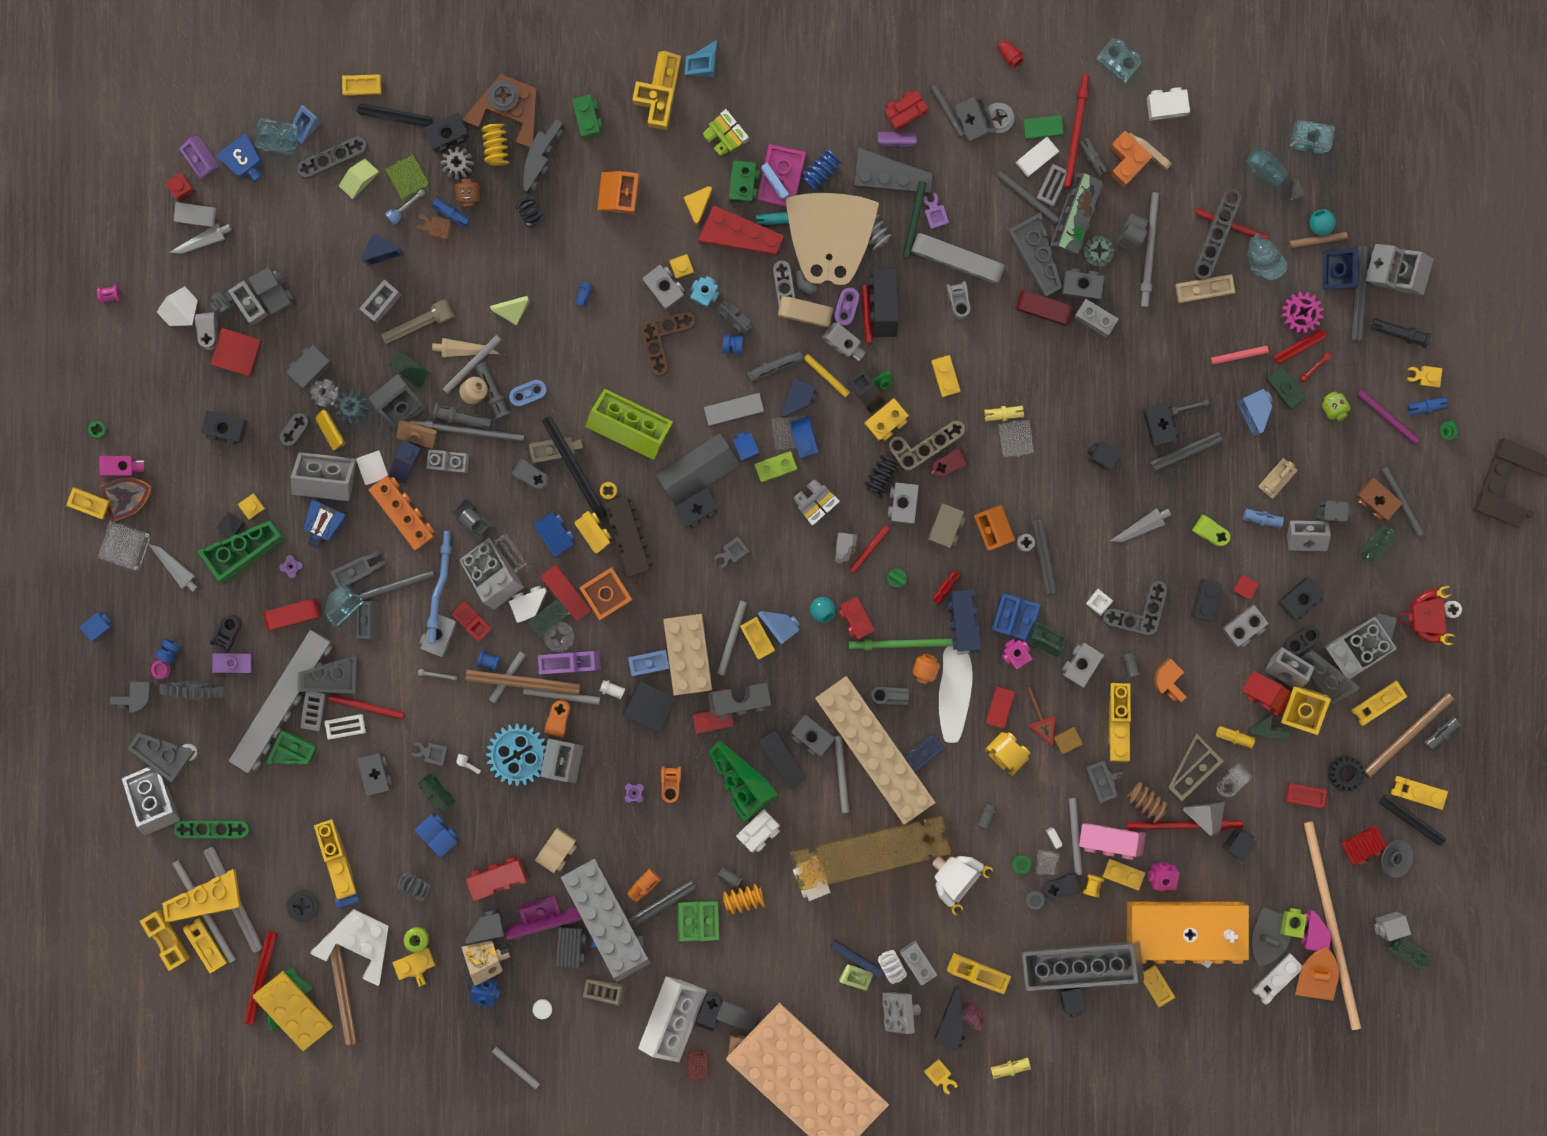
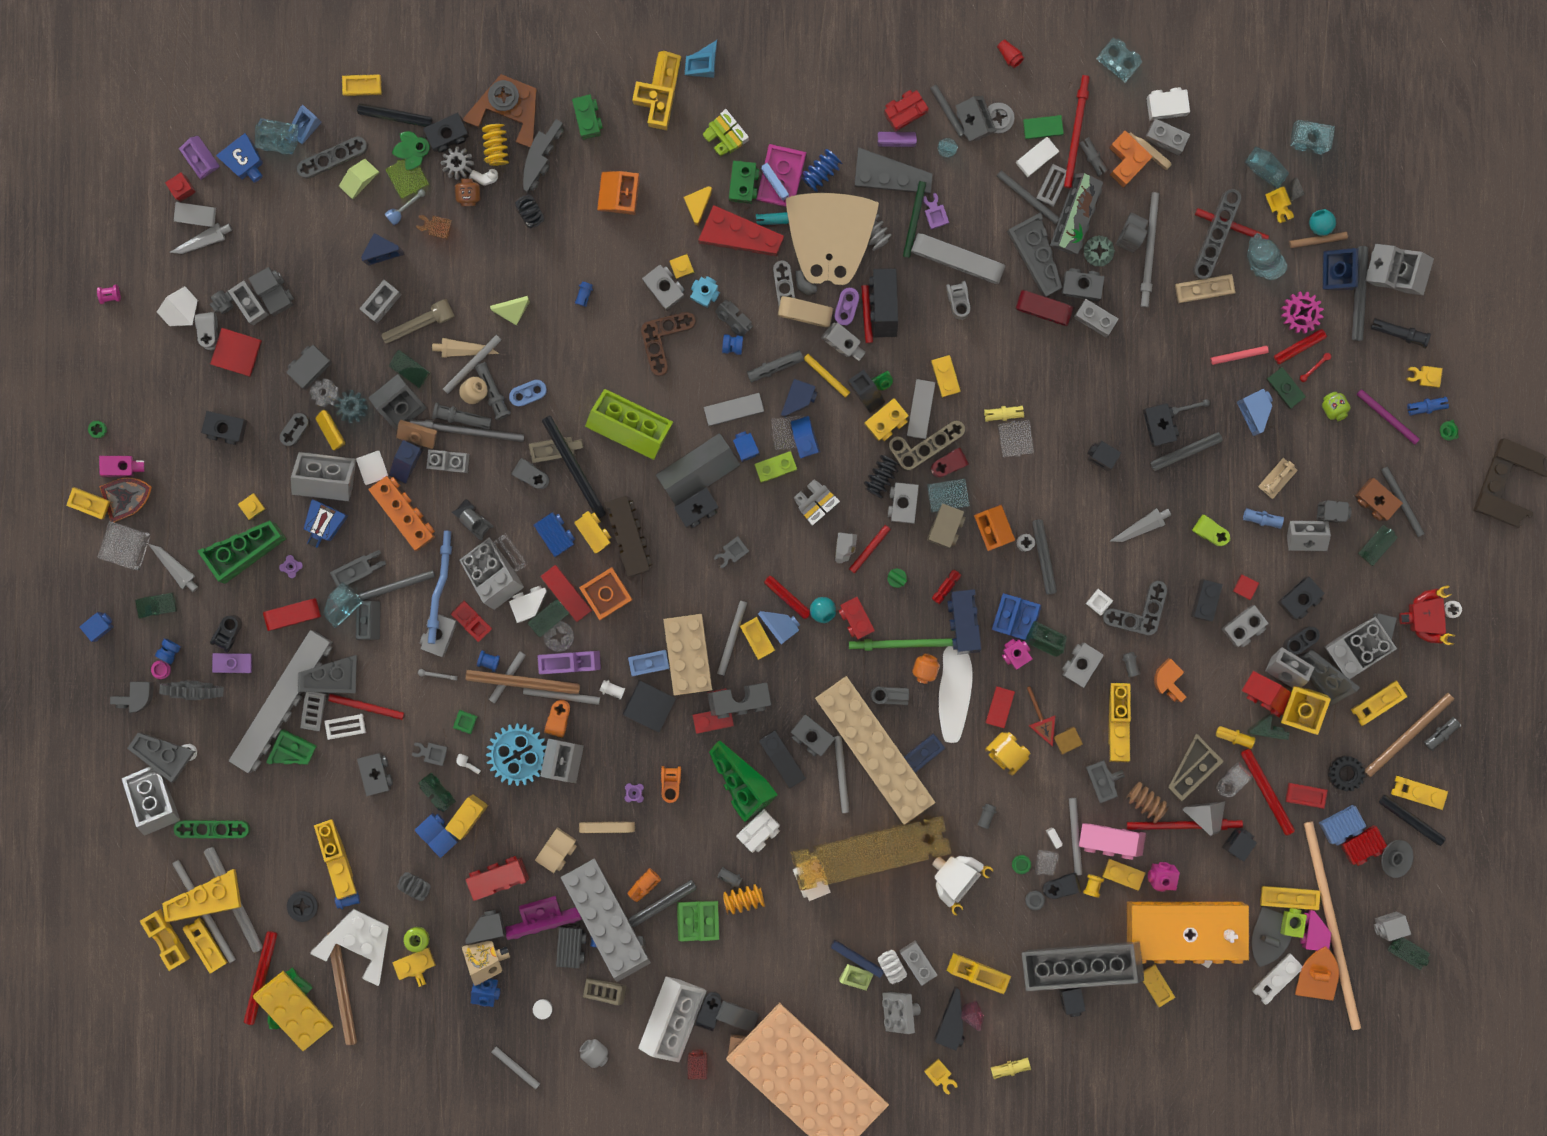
black slope [216,512,245,537] -> none
blue pin [431,197,470,228] -> none
yellow bush [600,482,617,499] -> none
none -> clear green slope [135,593,177,619]
none -> green plate [392,131,430,170]
none -> yellow brick [445,794,489,840]
none -> green tile [453,710,478,734]
none -> white arm [469,169,498,186]
none -> tan beam [579,822,635,833]
none -> light grey head [580,1039,608,1068]
none -> red axle [764,576,810,619]
none -> light grey tile [907,379,935,439]
none -> clear light blue plate [927,479,970,512]
none -> clear light blue plate [938,138,958,158]
none -> light grey brick [1144,119,1190,156]
none -> red axle [1241,749,1295,836]
none -> yellow plate [1260,886,1320,910]
none -> yellow plate [1265,187,1294,223]
none -> medium blue brick [1319,805,1366,845]

